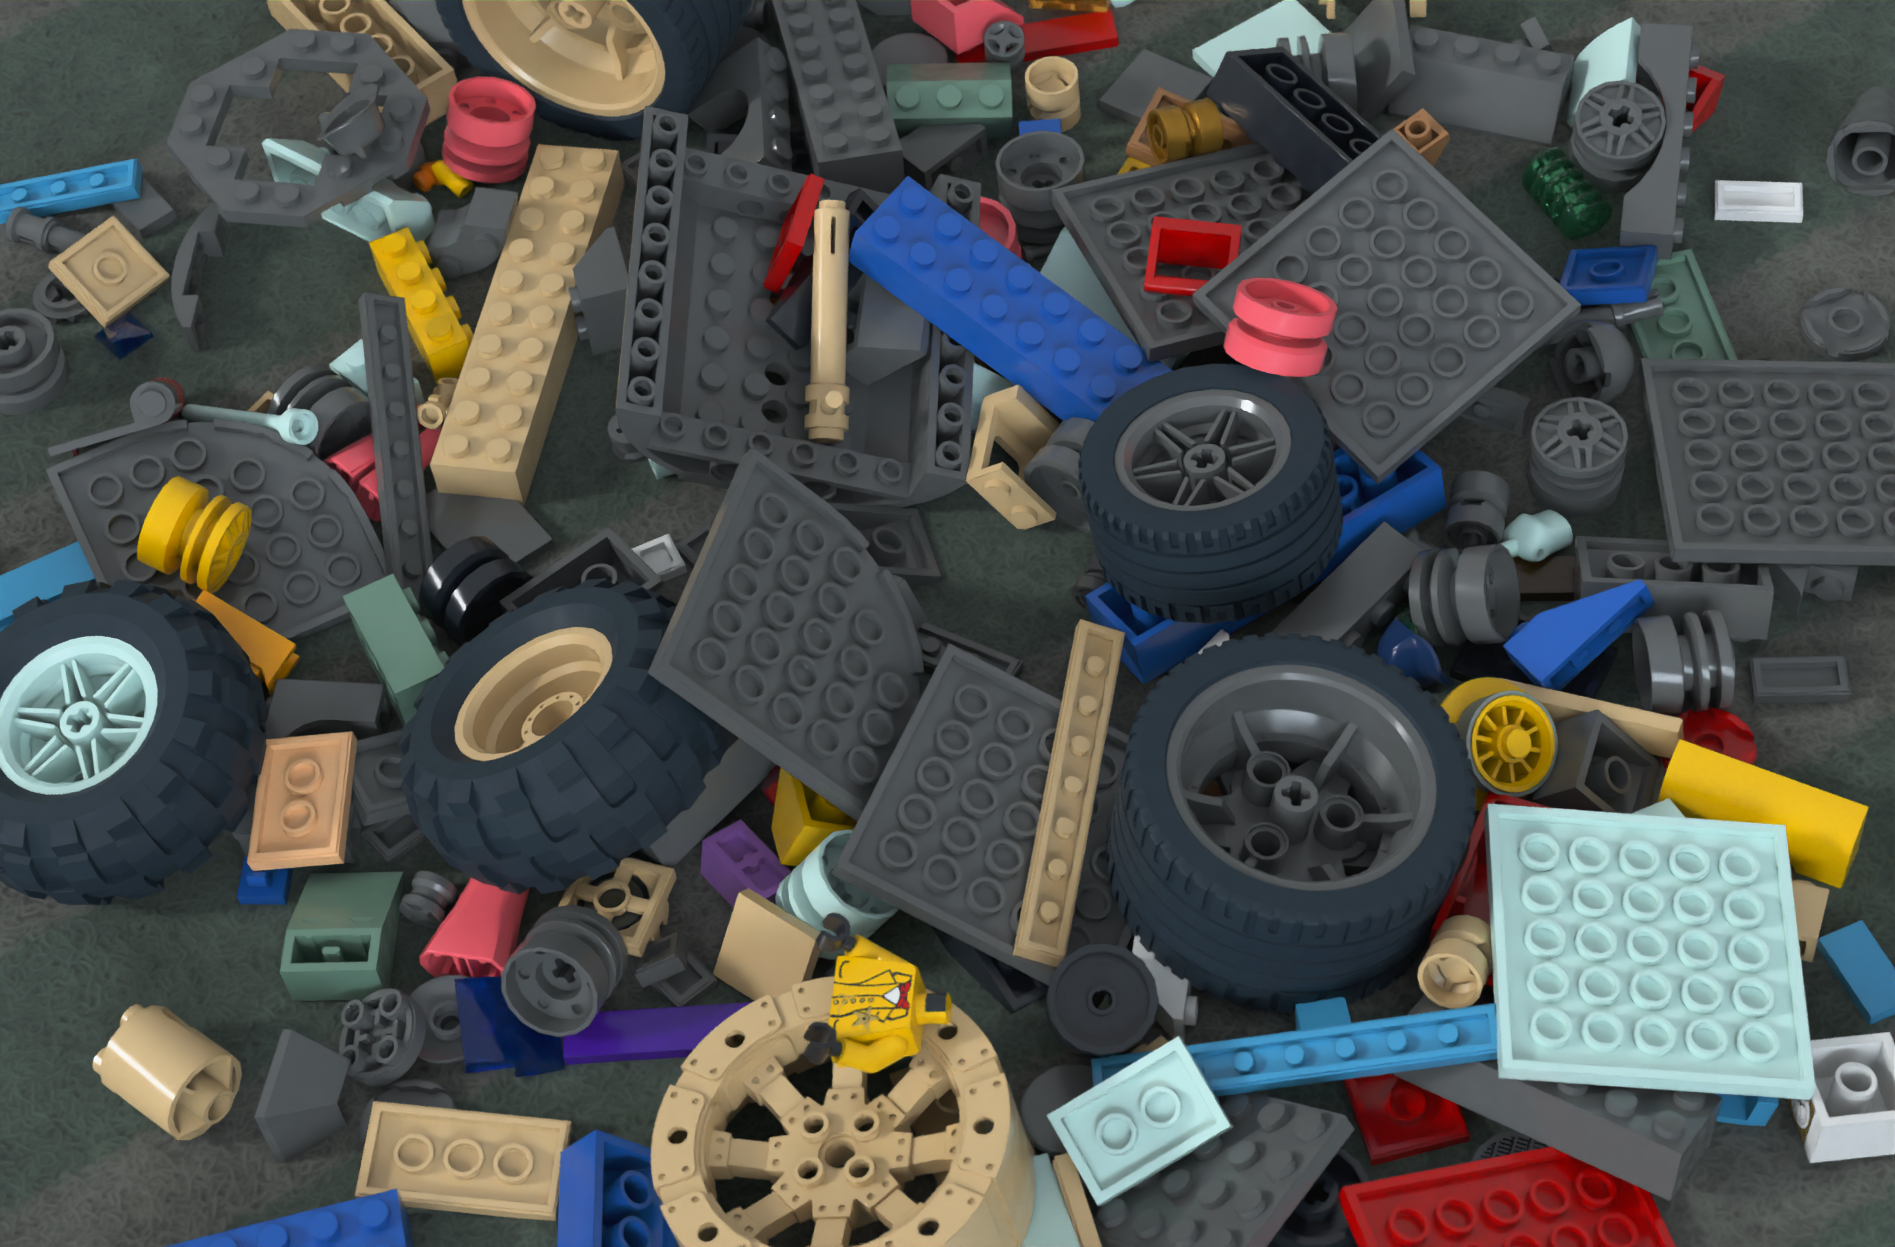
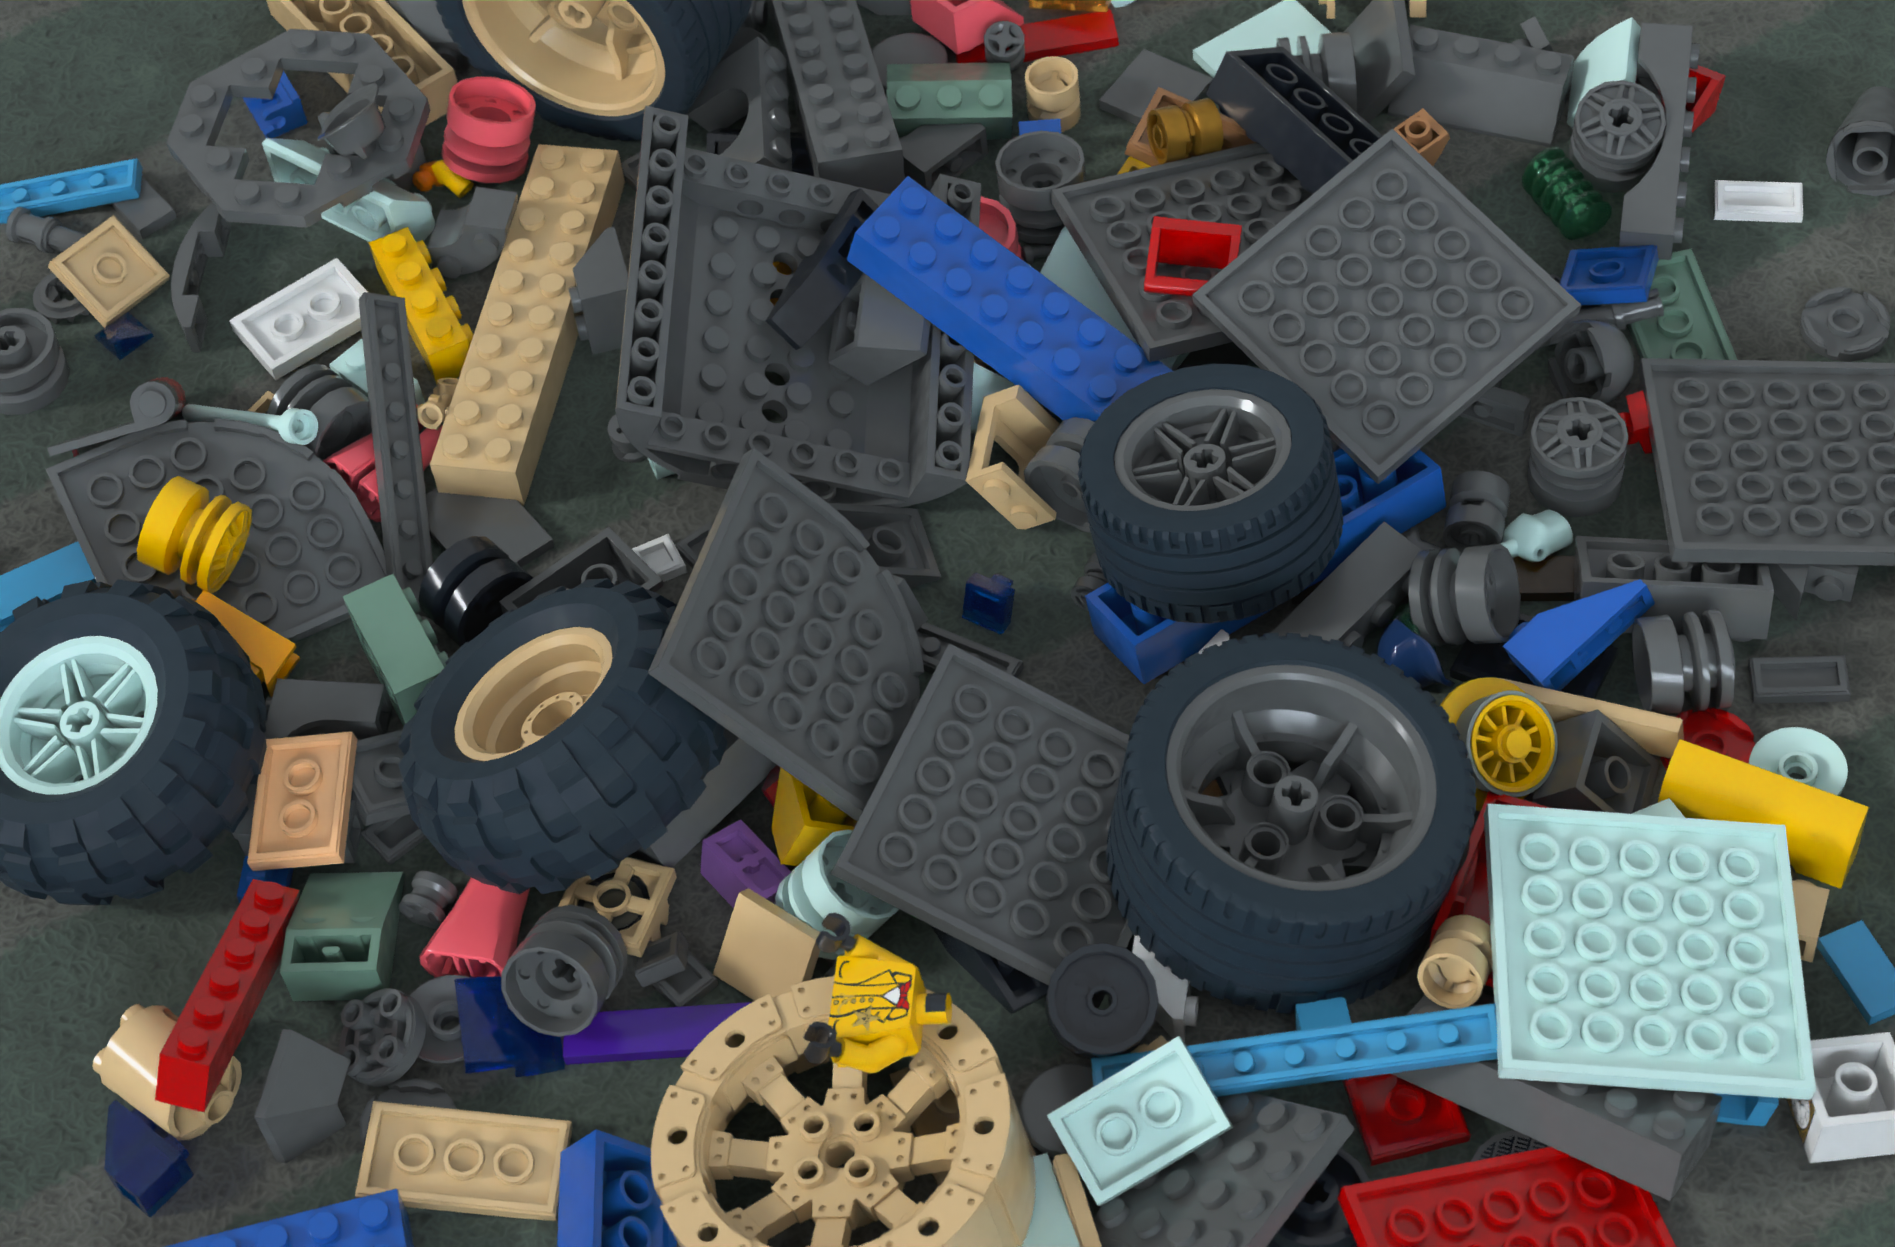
red tile [763,174,825,294] -> none
tan cylinder [804,200,850,444] -> none
tan tile [1013,619,1125,967] -> none
coral wheel [1223,278,1338,377] -> none
none -> clear blue slope [105,1100,194,1218]
none -> red brick [155,879,299,1112]
none -> white plate [229,258,367,380]
none -> blue hinge [242,71,308,139]
none -> clear blue tile [962,573,1015,634]
none -> red tile [1618,390,1652,453]
none -> light aqua dish [1749,727,1848,796]

